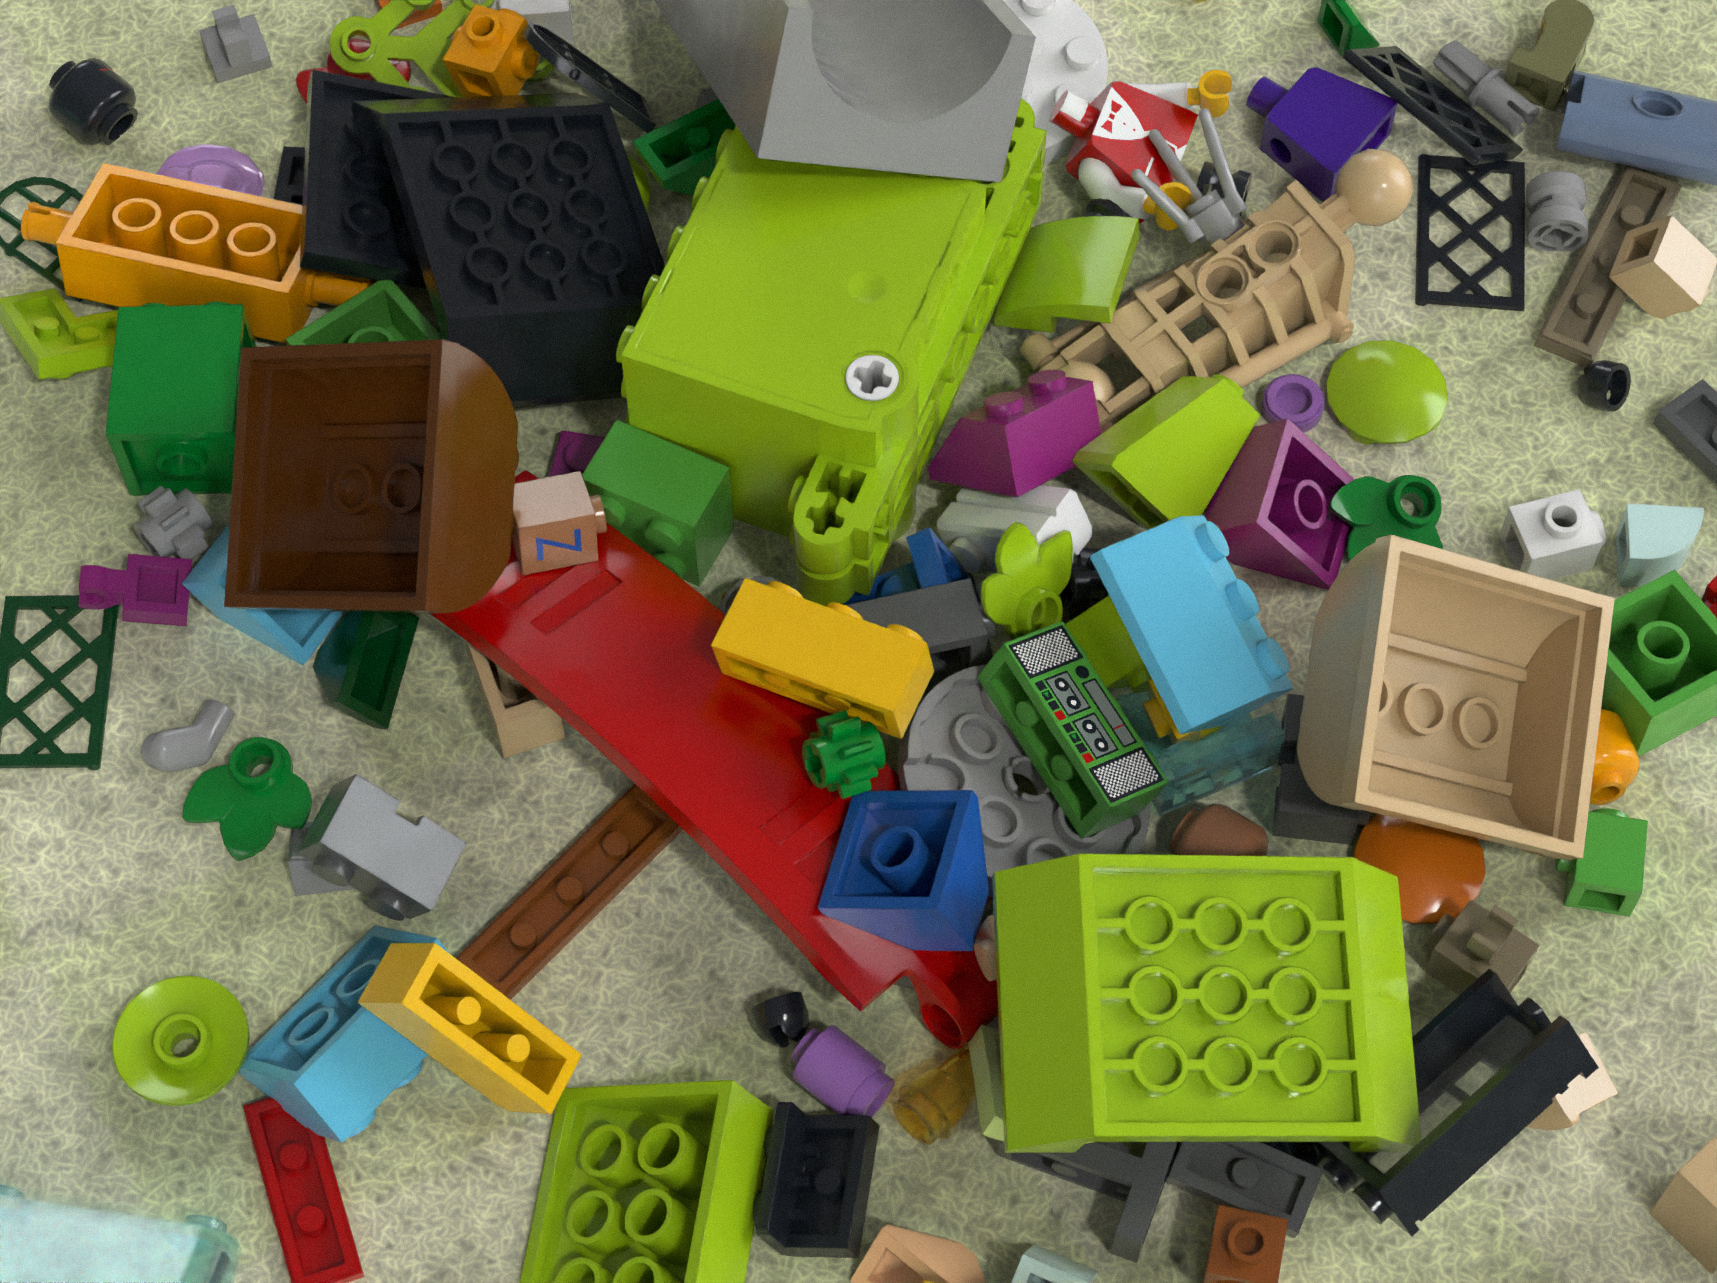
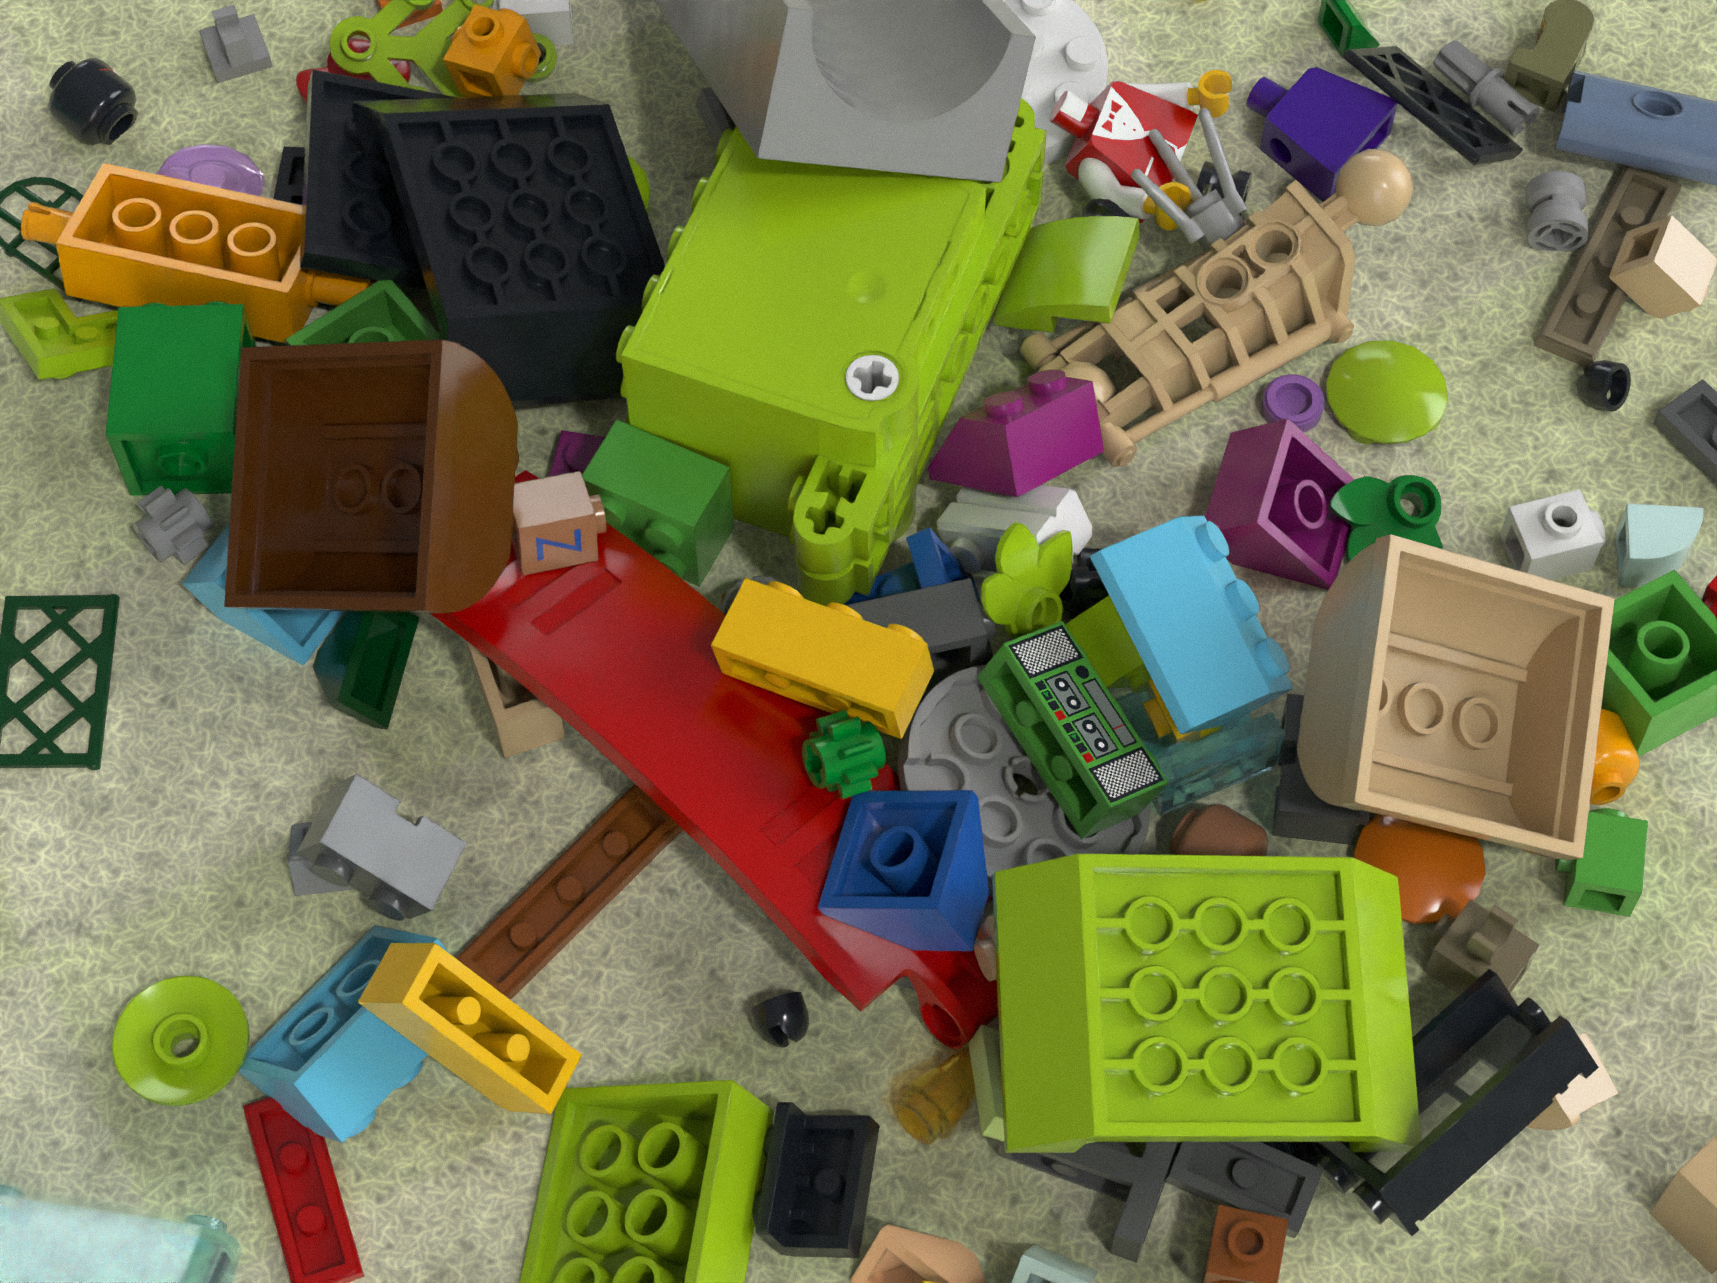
magenta plate [78,554,192,627] -> none
light grey arm [141,699,235,772] -> none
green plate [182,737,312,861] -> none
black window [522,21,656,133] -> none
green slope [632,99,736,196] -> none
medium lavender brick [791,1025,895,1117] -> none
lime slope [1072,374,1260,530] -> none
black window [1415,154,1525,311] -> none

